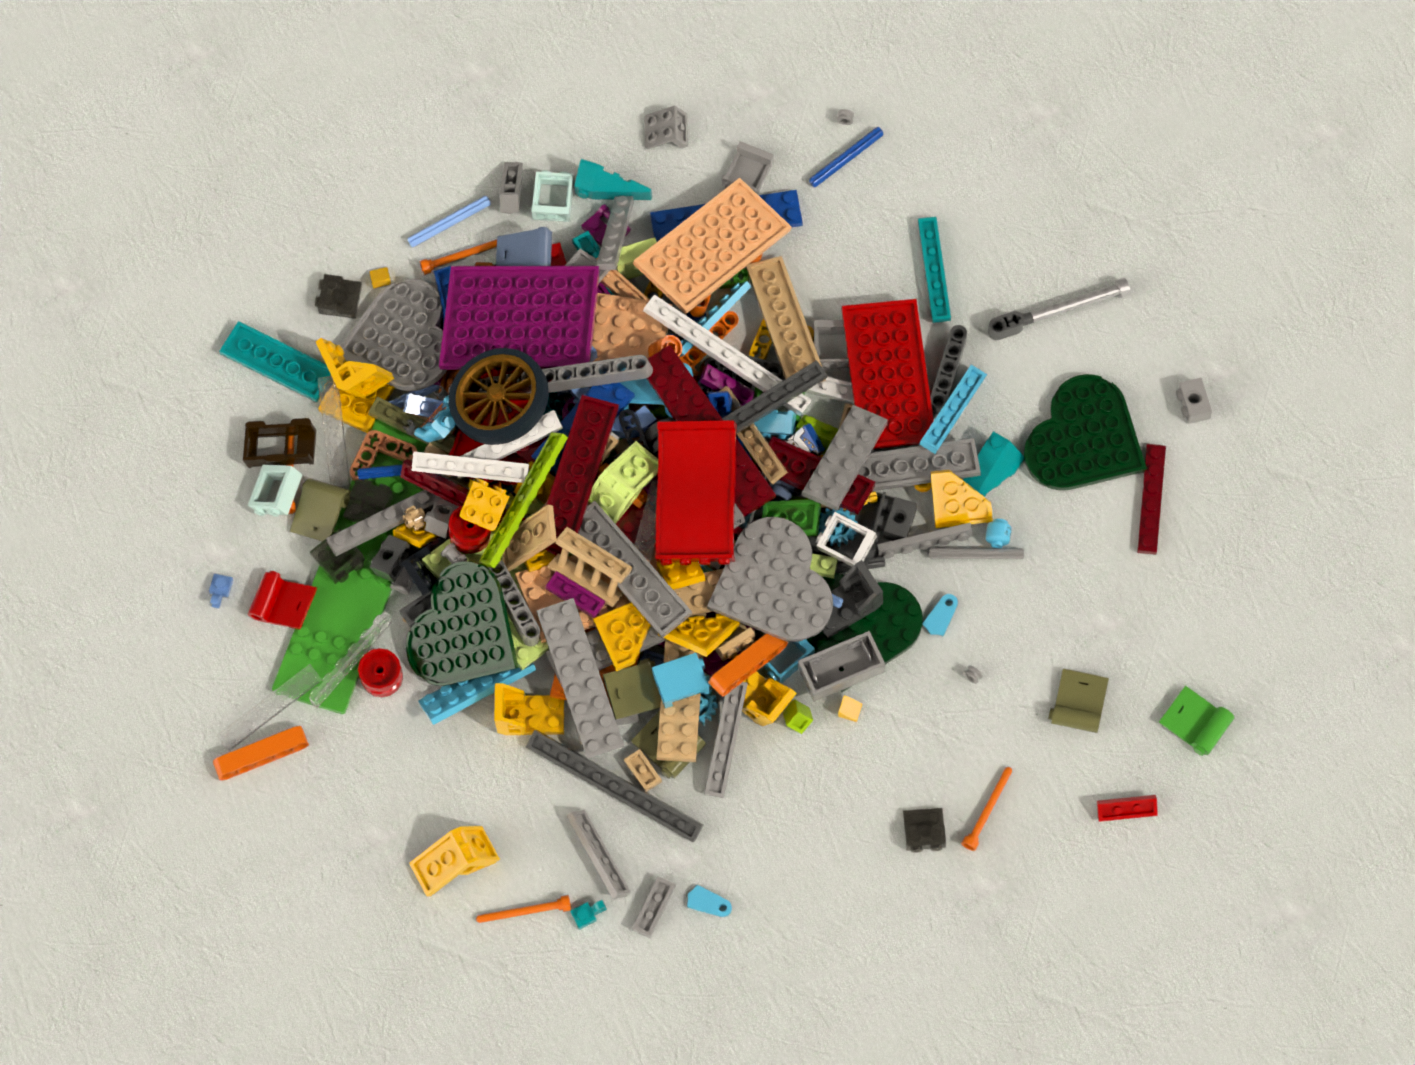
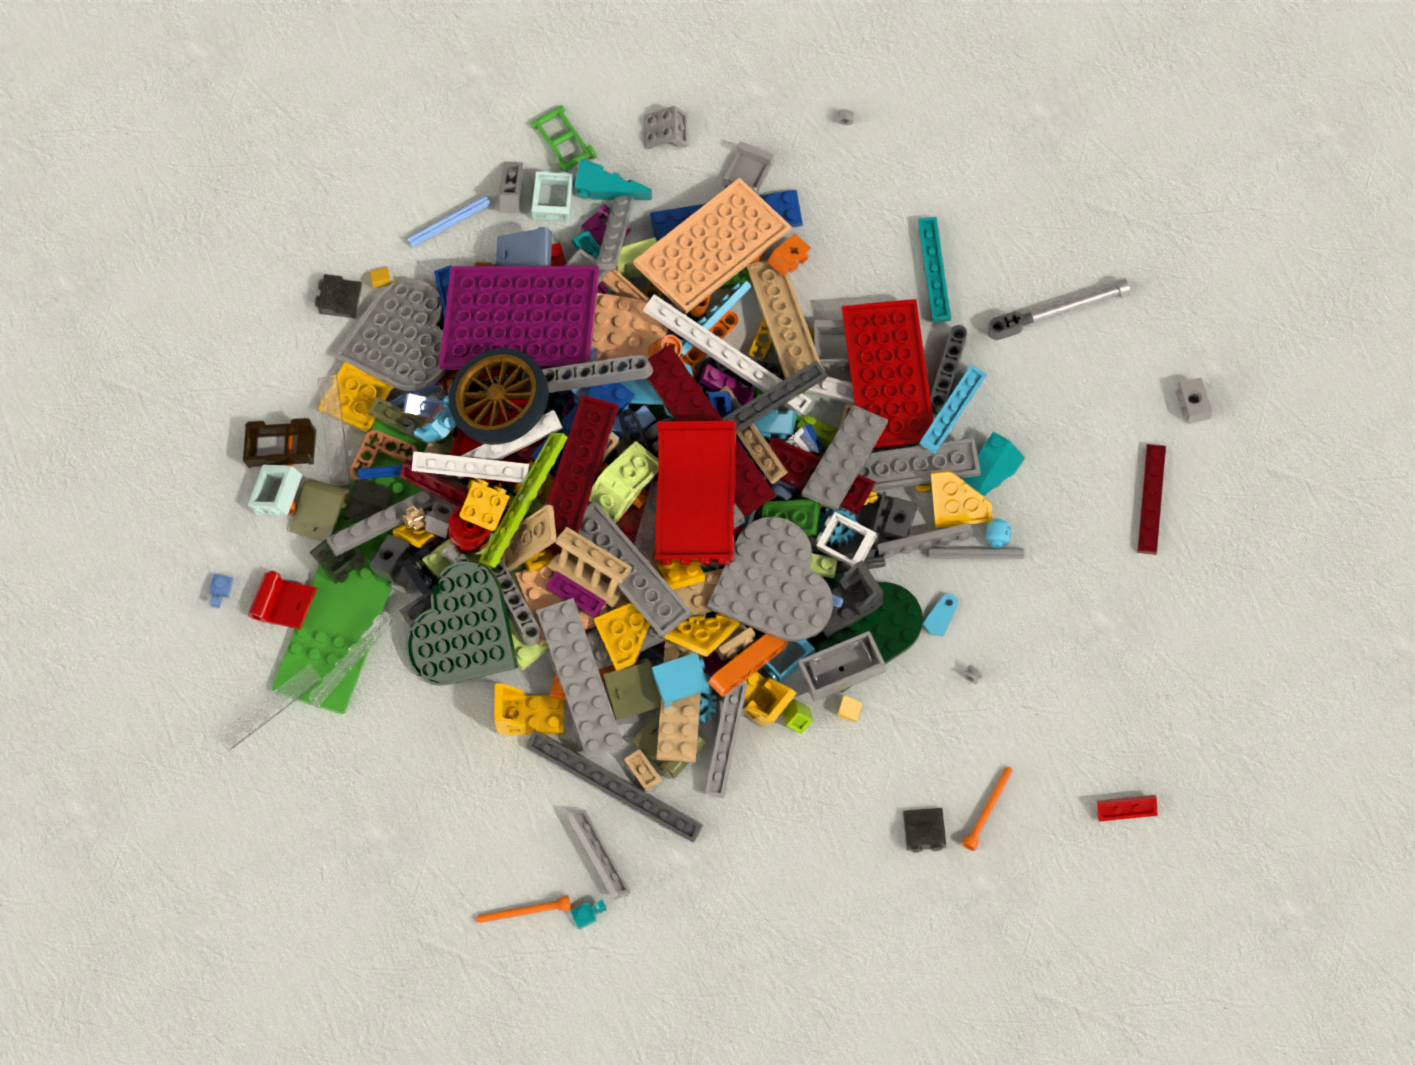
orange beam [213,726,309,781] -> none
teal plate [219,321,332,402] -> none
yellow bracket [315,338,394,399] -> none
red wheel [358,648,403,697] -> none
yellow bracket [409,826,500,896] -> none
medium azure plate [418,663,536,725] -> none
orange piece [419,239,497,275] -> none
light grey plate [632,876,676,938] -> none
medium azure piece [687,885,732,917] -> none
blue axle [809,127,883,187] -> none
dark green plate [1024,374,1147,490] -> none
olive door [1048,669,1109,733] -> none
bright green door [1159,685,1235,756] -> none
none -> bright green piece [530,105,597,172]
none -> orange brick [767,234,811,276]

